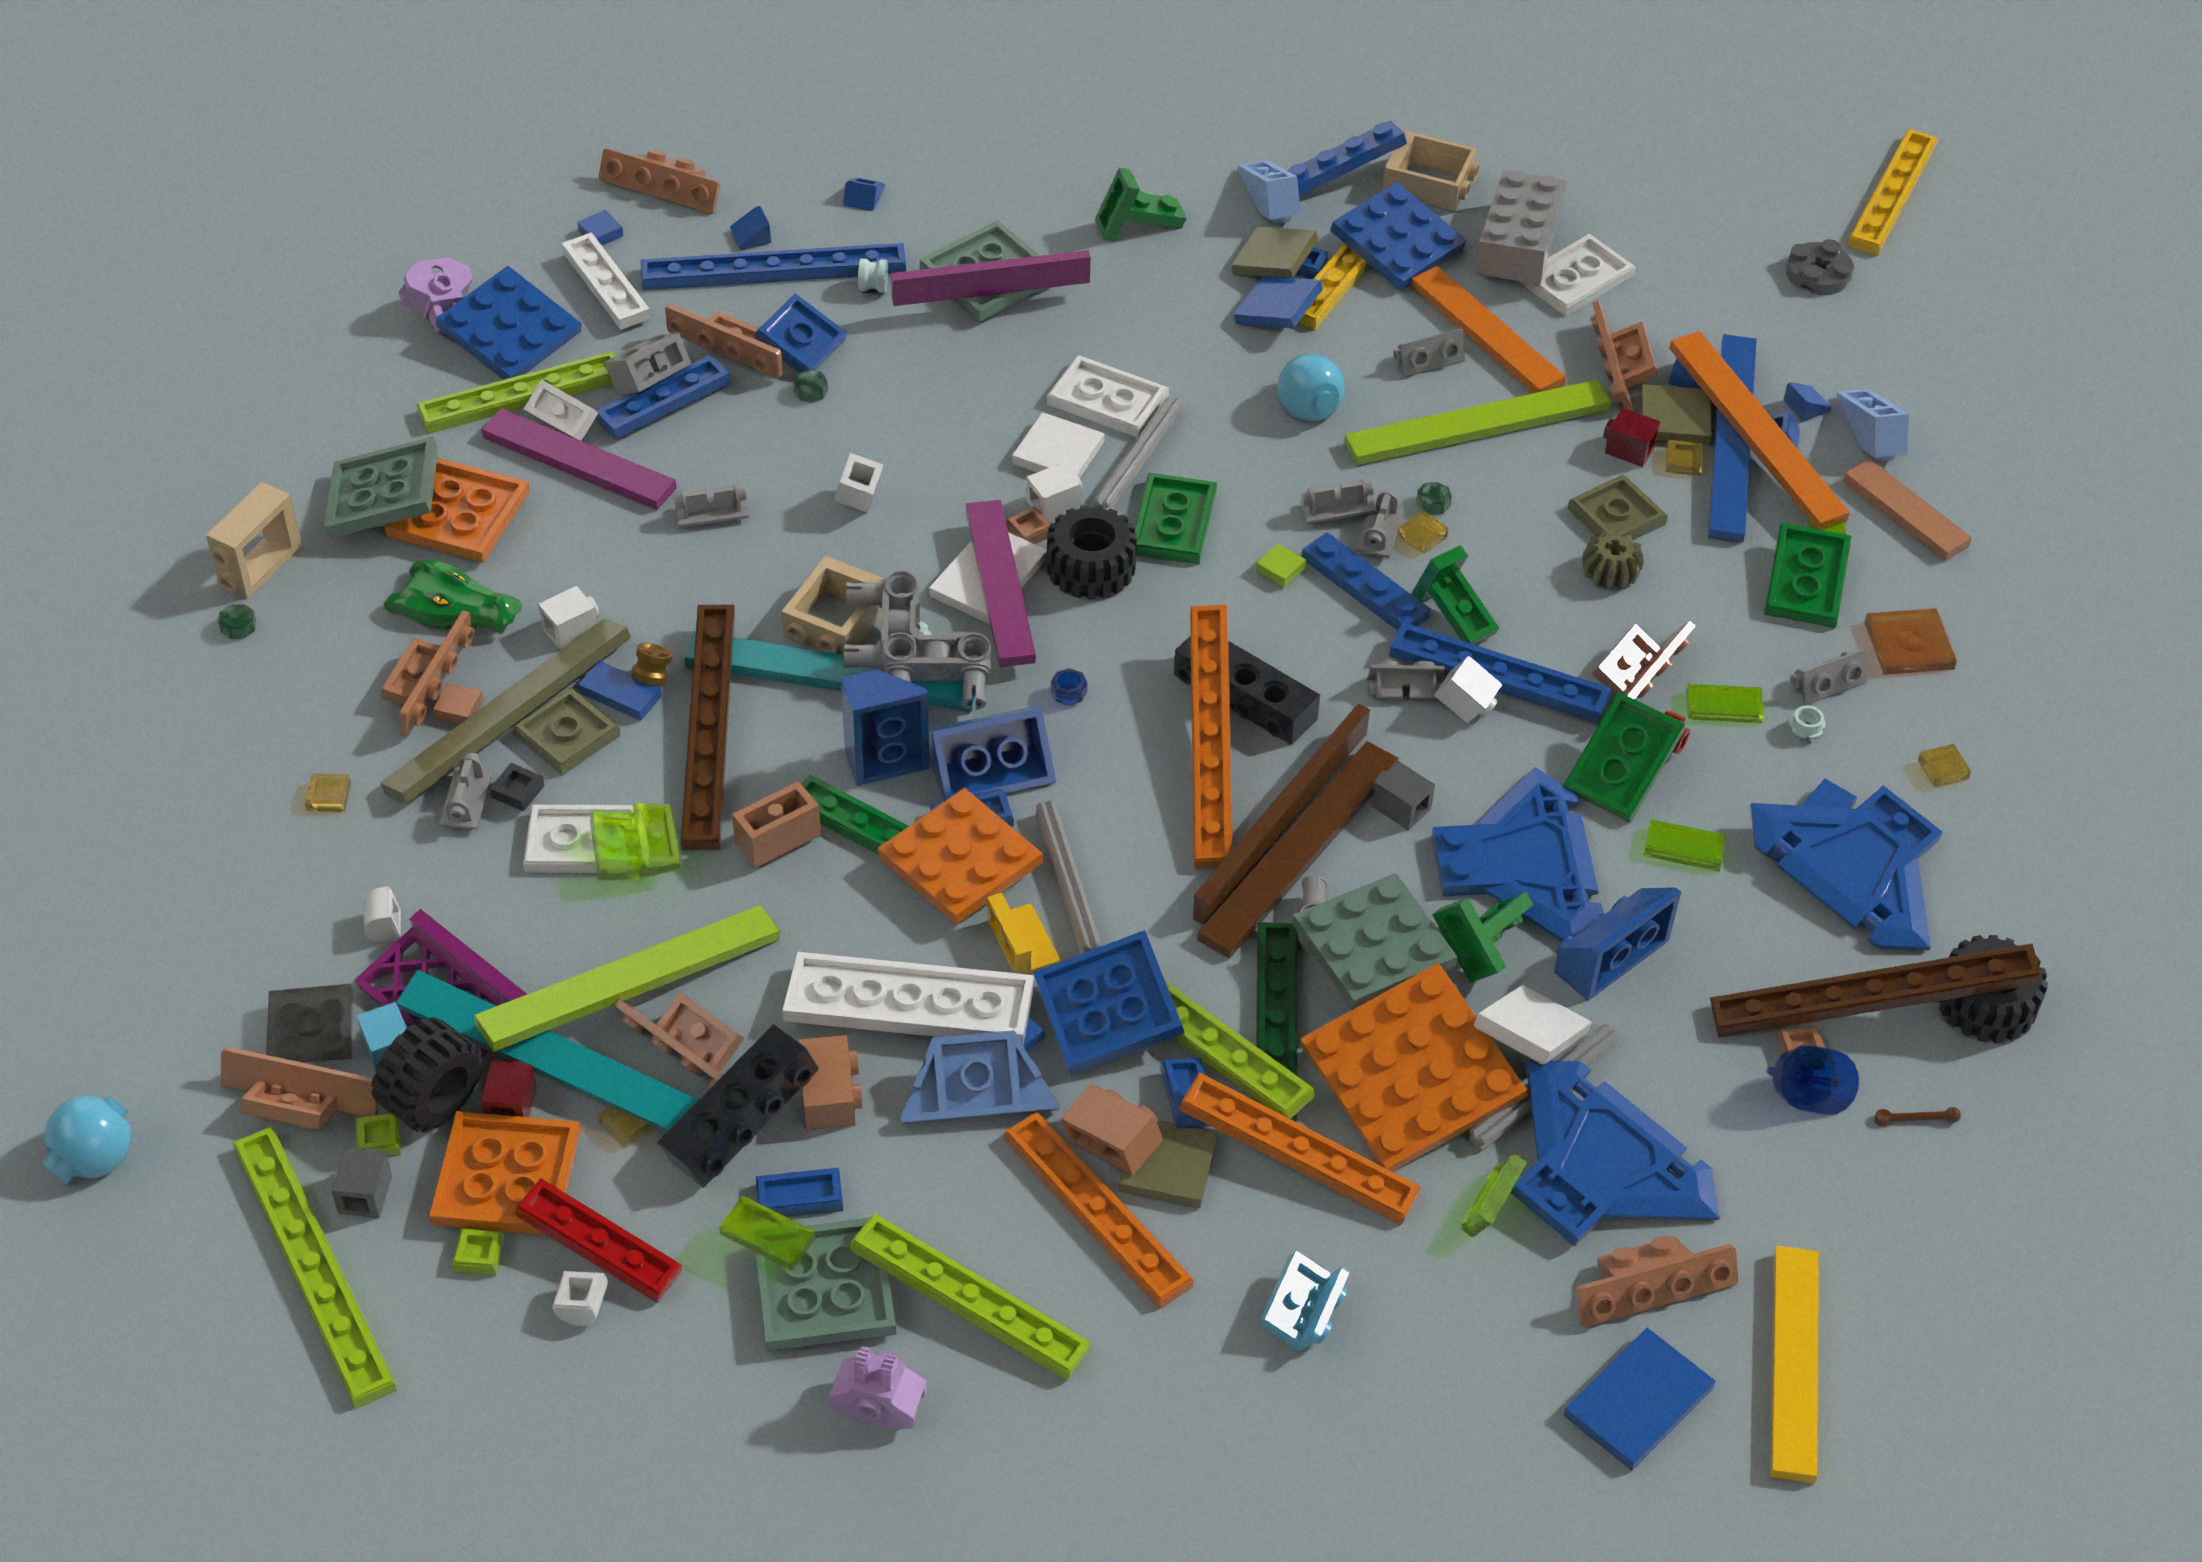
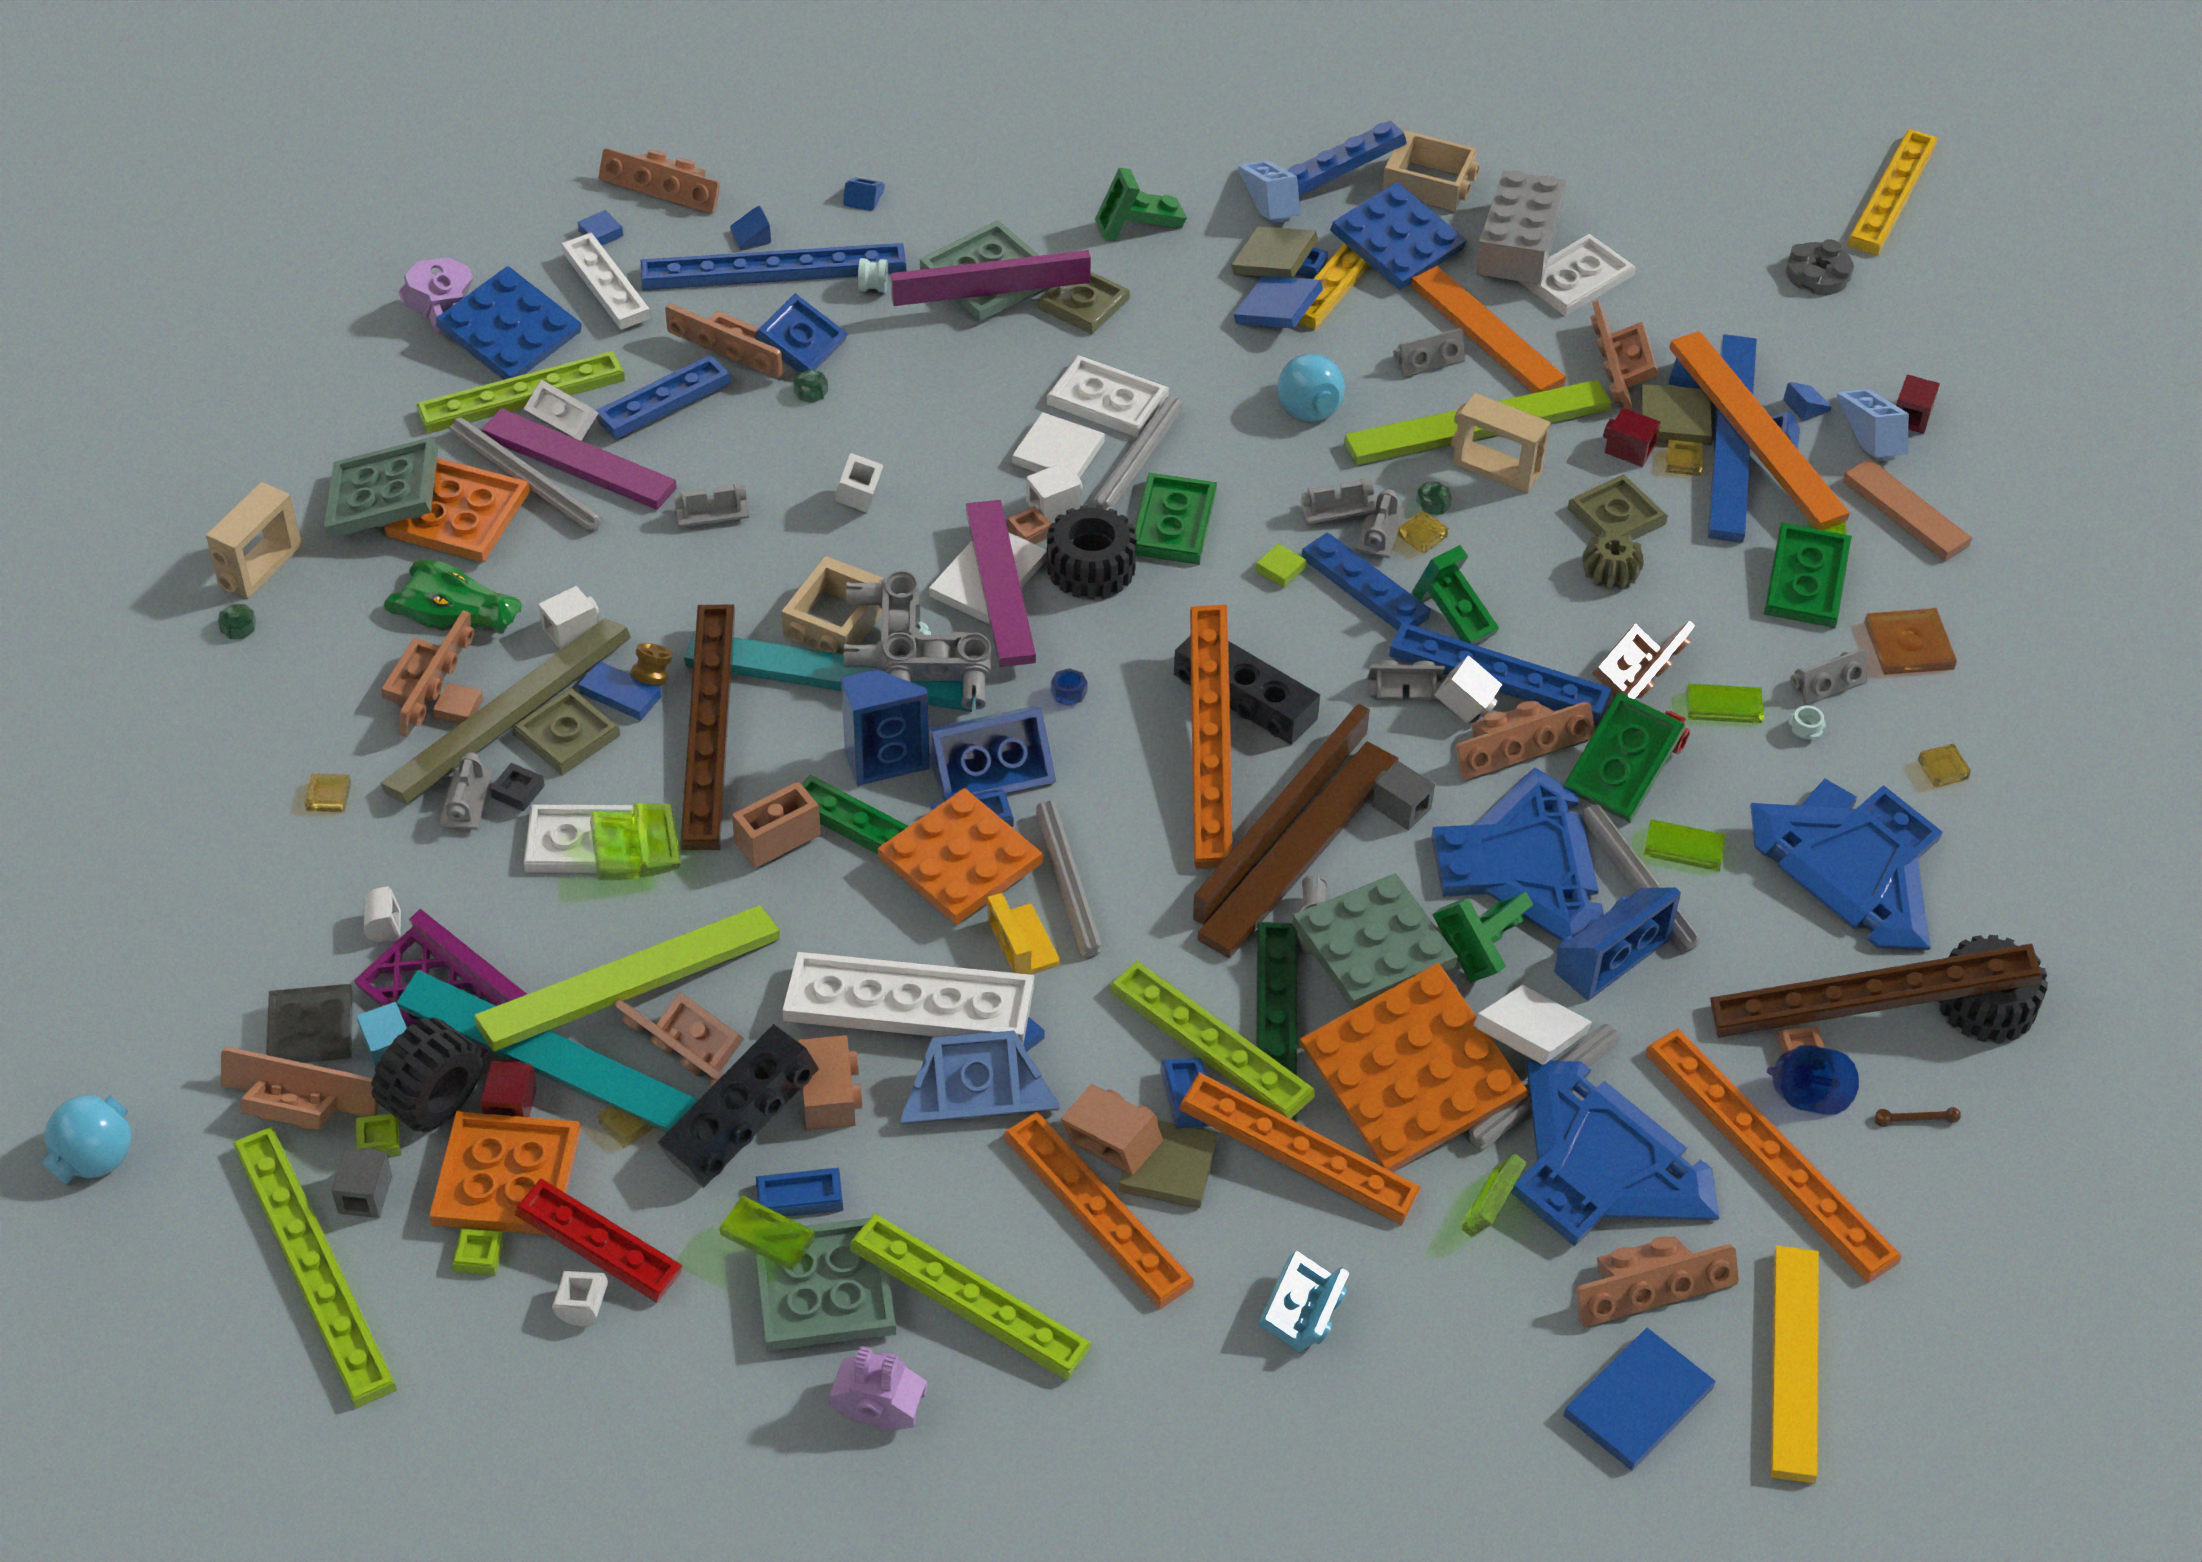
light grey brick [604,332,691,394] -> none
blue plate [1033,930,1185,1076] -> none
none -> light grey axle [450,417,603,532]
none -> olive tile [1038,271,1130,334]
none -> tan window [1451,393,1551,494]
none -> nougat bracket [1455,701,1595,780]
none -> light grey axle [1582,804,1700,952]
none -> orange tile [1645,1028,1902,1284]
none -> dark red brick [1896,374,1940,434]

